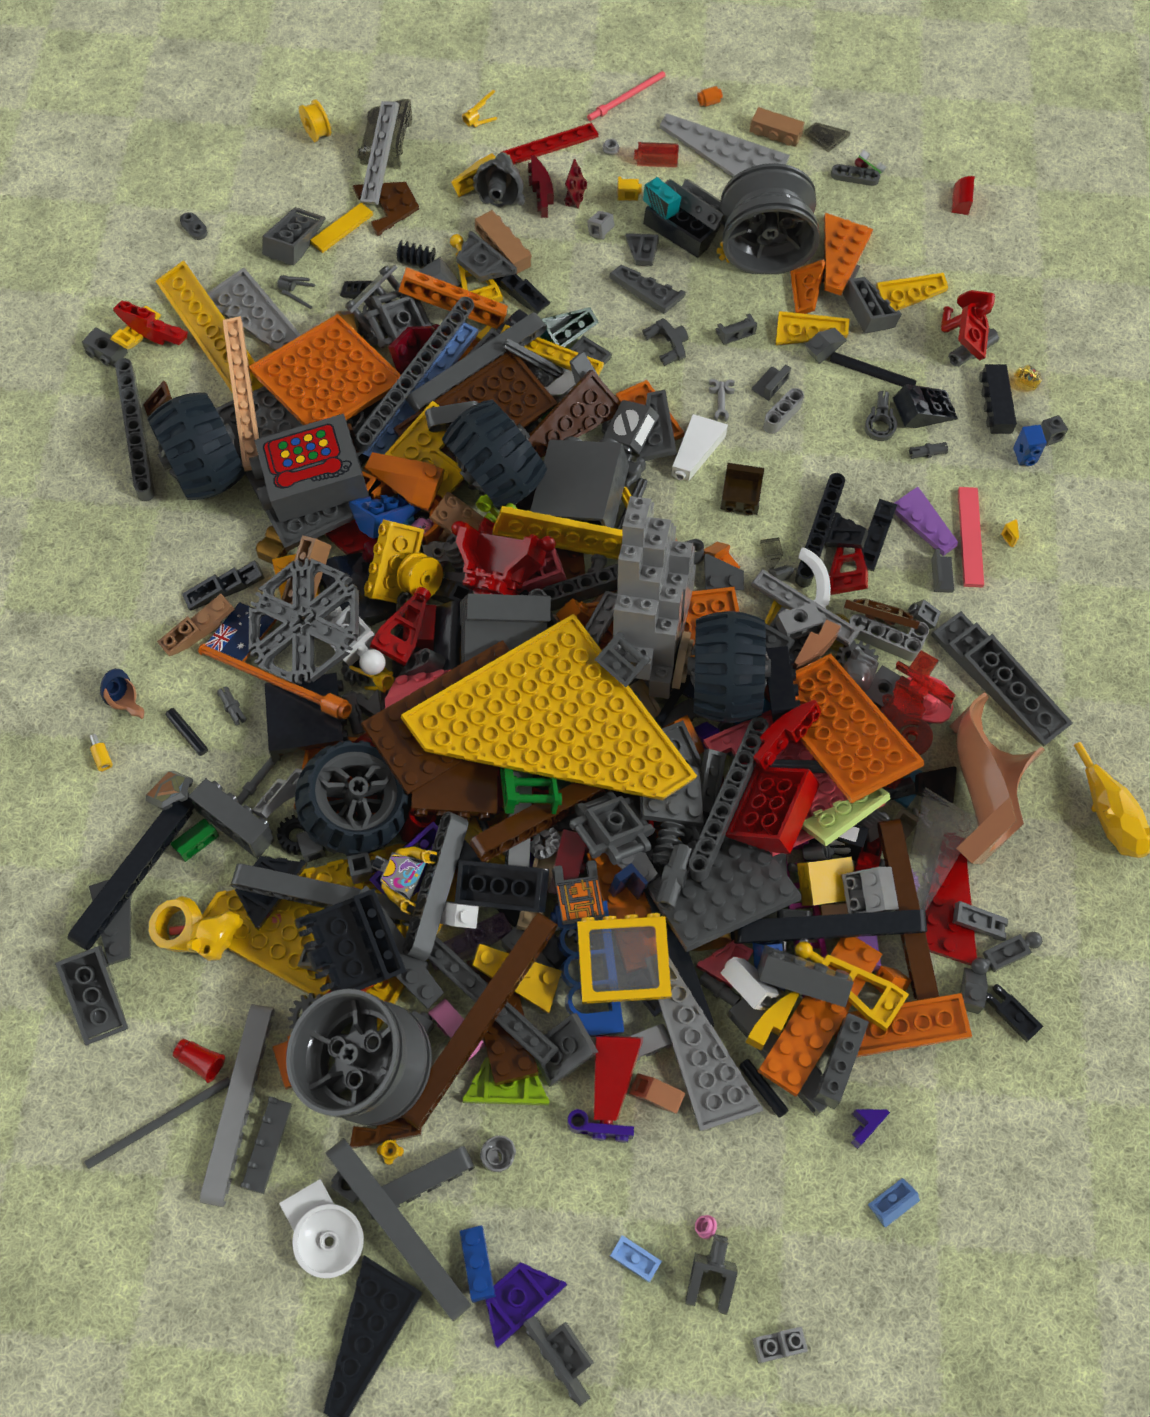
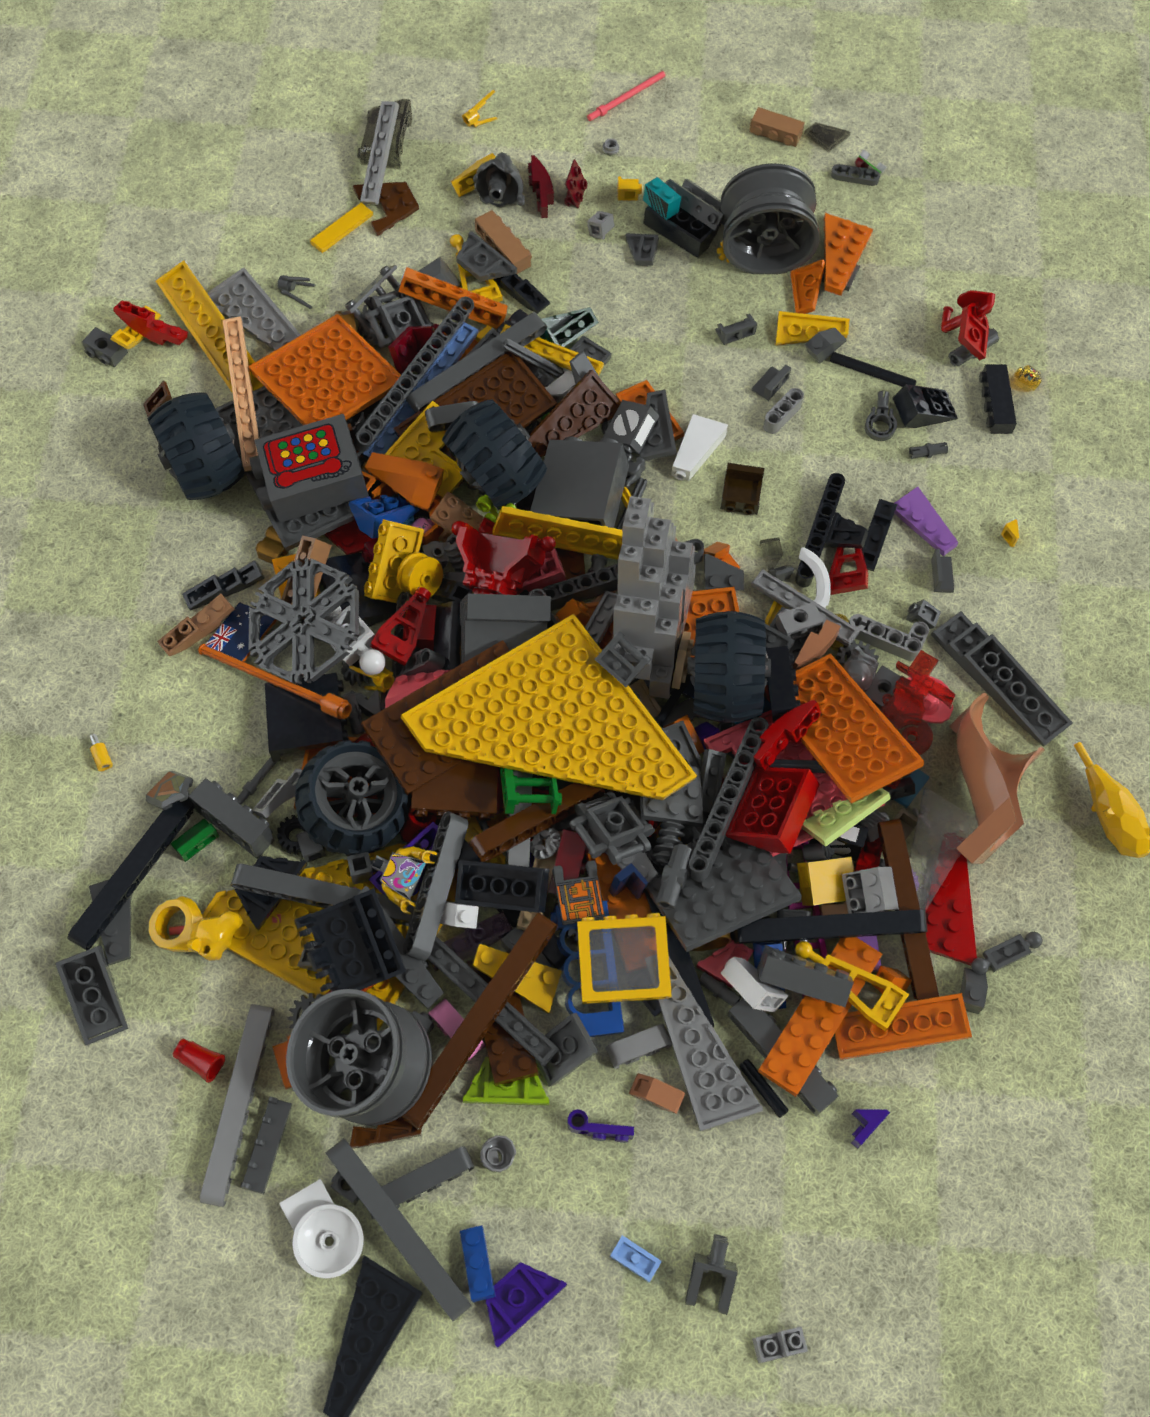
dark grey piece [84,1077,230,1169] -> none
piece [100,668,144,719] -> none
dark grey beam [115,358,155,501] -> none
black axle [165,708,208,756] -> none
dark grey plate [180,212,208,240] -> none
dark grey pin [217,686,247,726] -> none
dark grey slope [262,207,326,266] -> none
yellow wheel [299,99,331,142] -> none
black slope [340,281,377,299] -> none
yellow plate [377,1140,404,1165] -> none
black piece [397,240,436,268] -> none
red tile [500,123,599,164] -> none
dark grey bracket [524,1316,594,1406] -> none
red slope [594,1035,643,1124] -> none
dark grey wing [609,265,686,314] -> none
clear red brick [634,142,679,167] -> none
dark grey connector [642,318,689,367] -> none
light grey wing [660,113,790,177] -> none
bright pink plate [695,1215,717,1239] -> none
orange brick [697,86,723,107] -> none
light grey bar [709,379,735,421] -> none
yellow slope [745,991,800,1051] -> none
dark grey brick [814,1013,869,1109] -> none
dark grey wedge [843,277,902,334] -> none
reddish brown wing [844,598,920,630] -> none
medium blue slope [868,1178,920,1228] -> none
yellow wing [876,273,948,311] -> none
black wing [915,766,957,805] -> none
red brick [951,176,975,215] -> none
dark grey plate [952,901,1008,941] -> none
coral tile [958,487,984,588] -> none
black hinge [986,984,1043,1043] -> none
blue brick [1013,425,1047,466] -> none
dark grey brick [1041,415,1068,446] -> none

